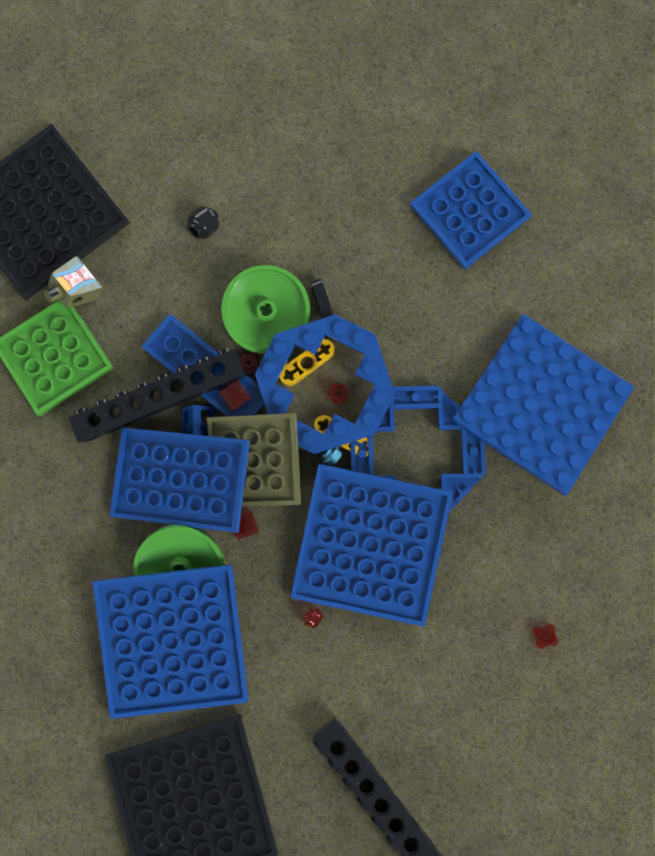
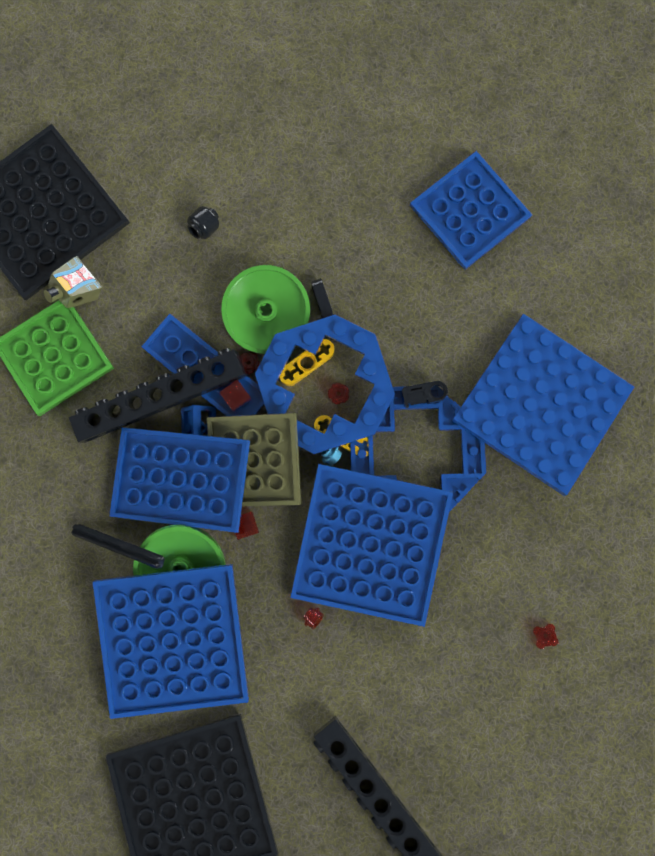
none -> black axle [71,524,165,569]
none -> black piece [401,381,448,408]

